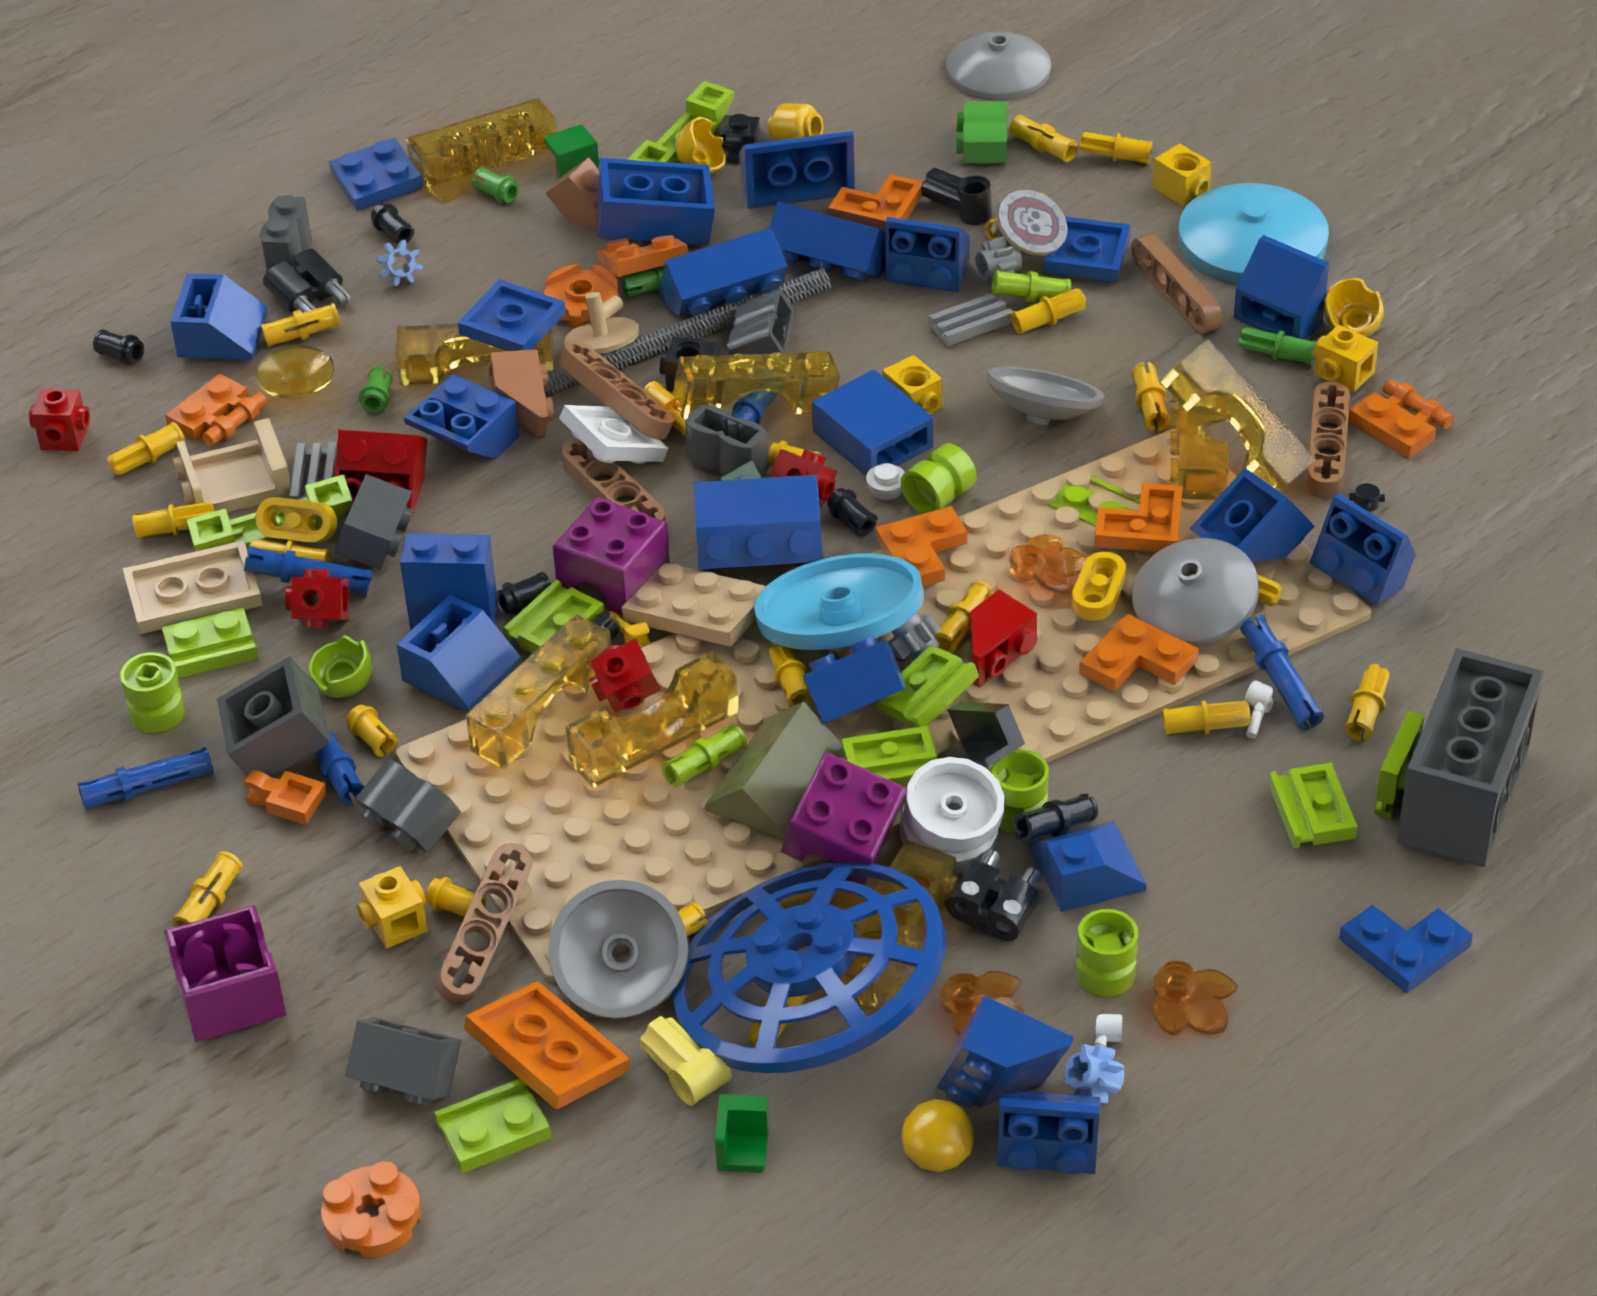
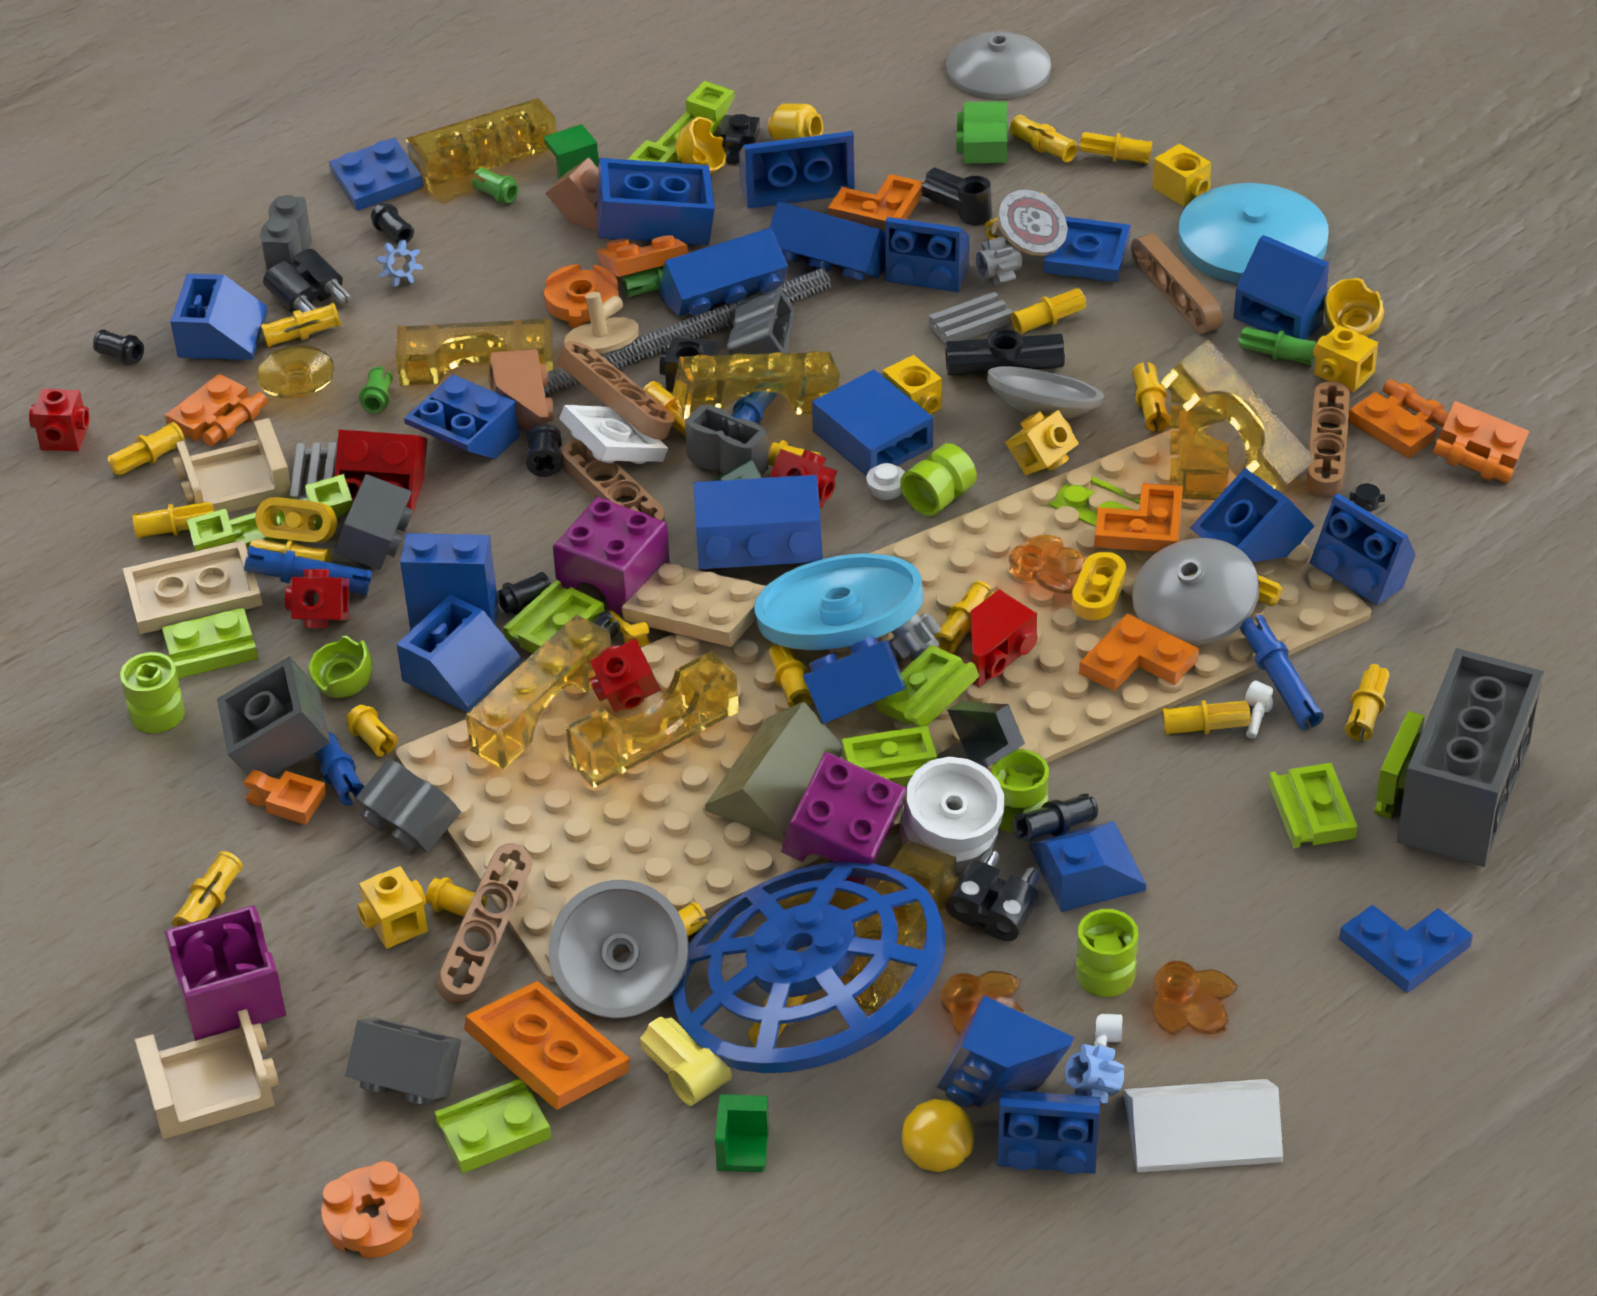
blue pin [77,747,214,810] -> none
blue plate [458,279,566,351] -> none
lime pin [661,723,747,788] -> none
black pin [827,488,878,536] -> none
orange plate [876,506,967,587] -> none
lime pin [991,270,1071,302] -> none
none -> tan panel [135,1009,279,1140]
none -> black bush [526,424,562,477]
none -> black piece [945,329,1065,376]
none -> yellow brick [1005,410,1079,476]
none -> white slope [1123,1079,1283,1173]
none -> orange plate [1432,401,1529,484]

